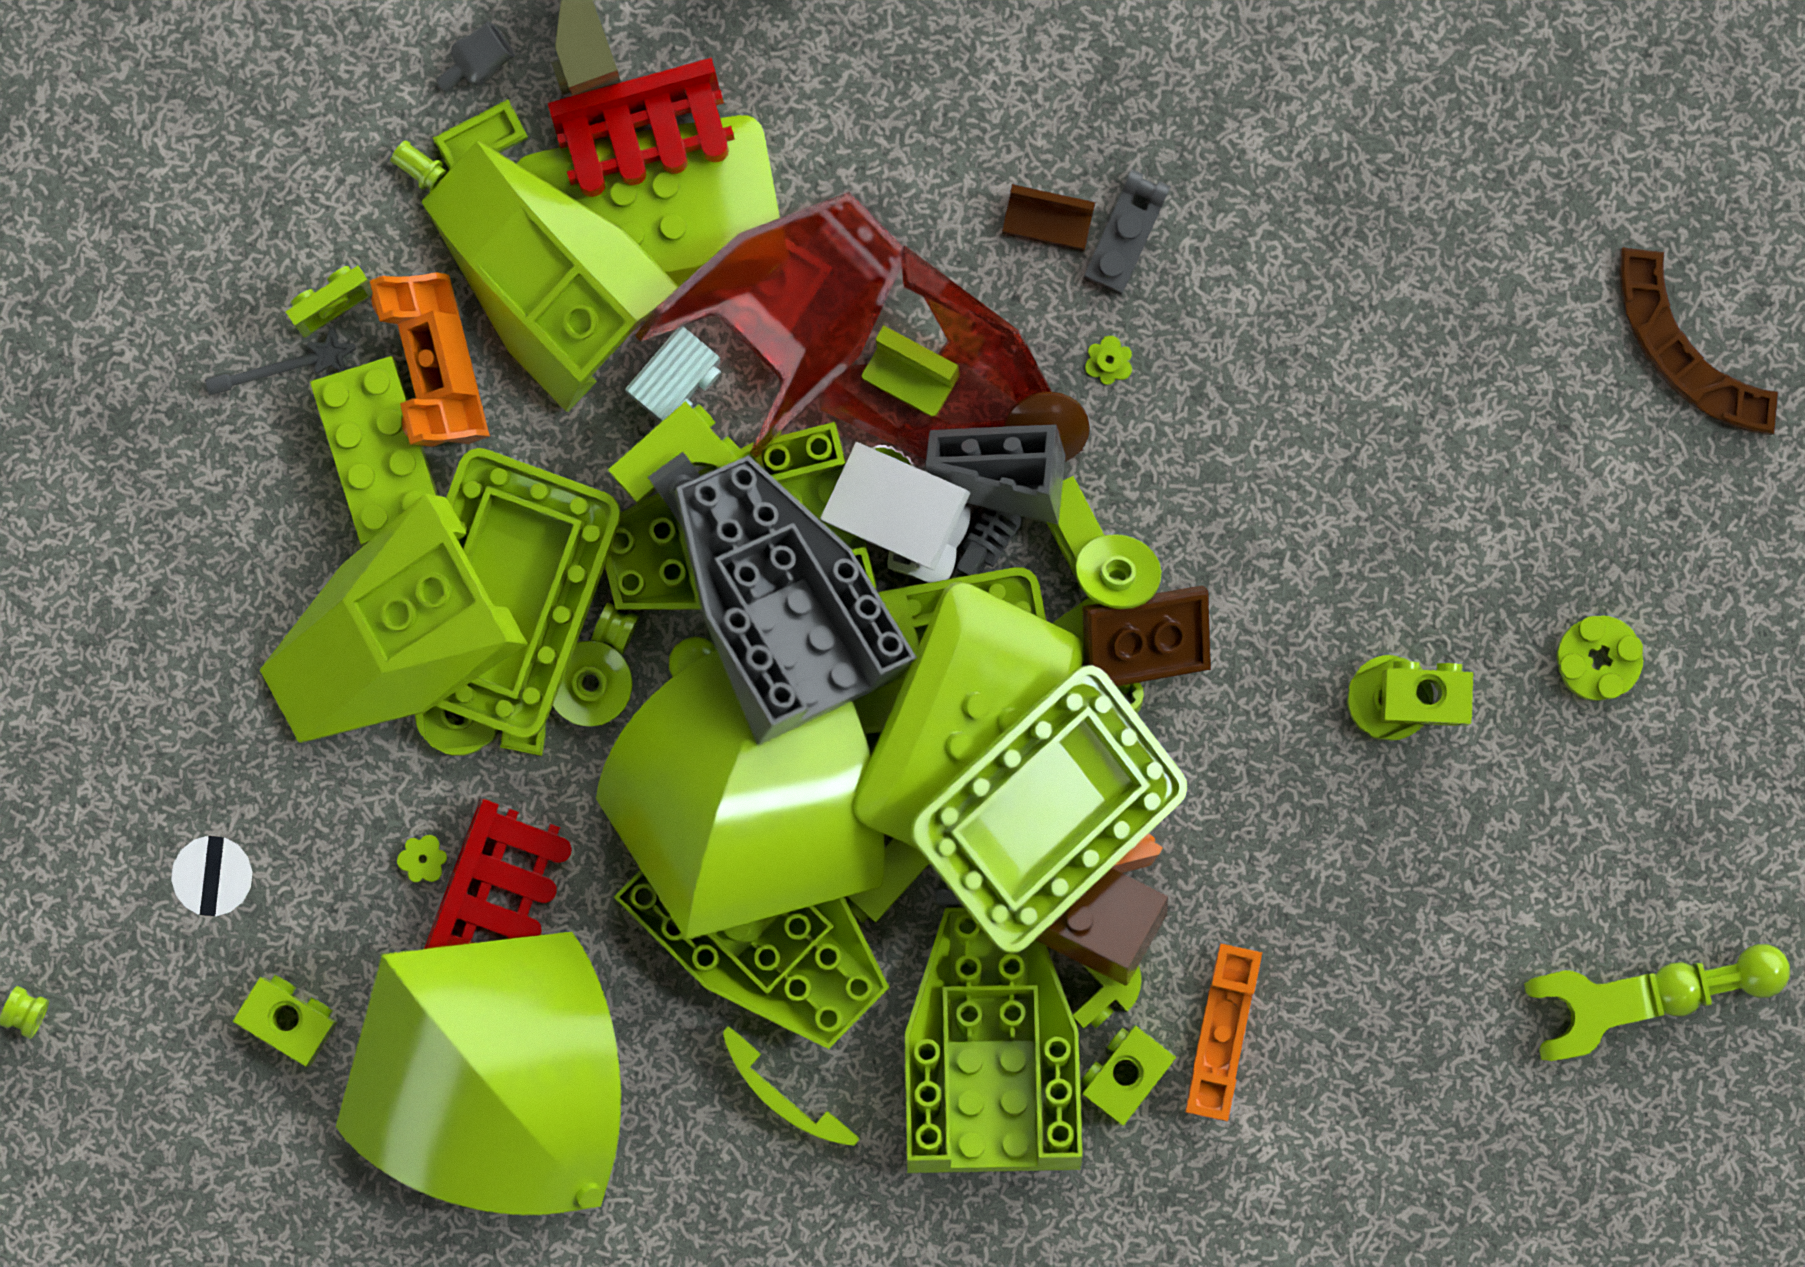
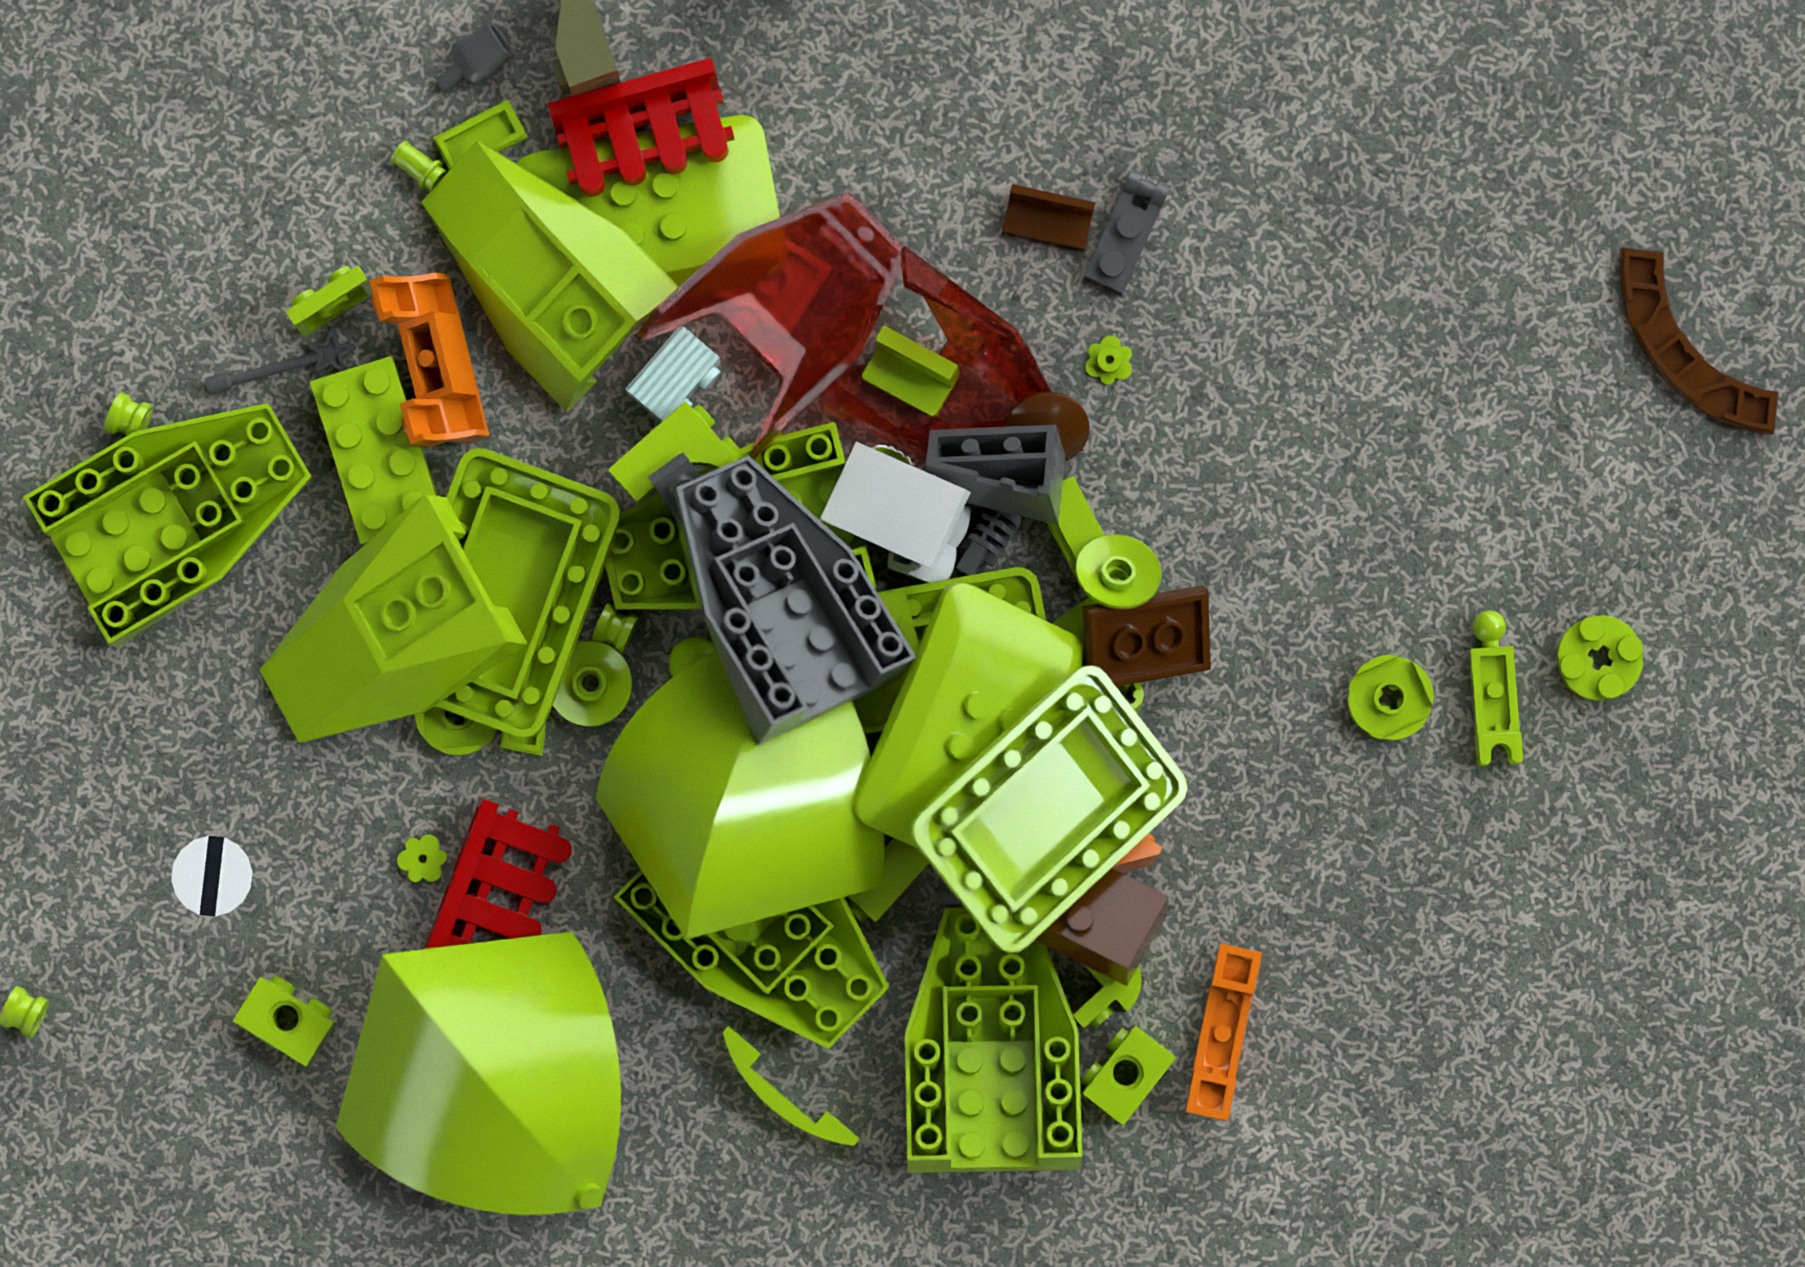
lime brick [1381,661,1473,727] -> none
lime piece [1524,944,1790,1061] -> none
none -> lime wedge [23,403,312,648]
none -> lime wheel [104,392,154,436]
none -> lime plate [1469,610,1523,767]

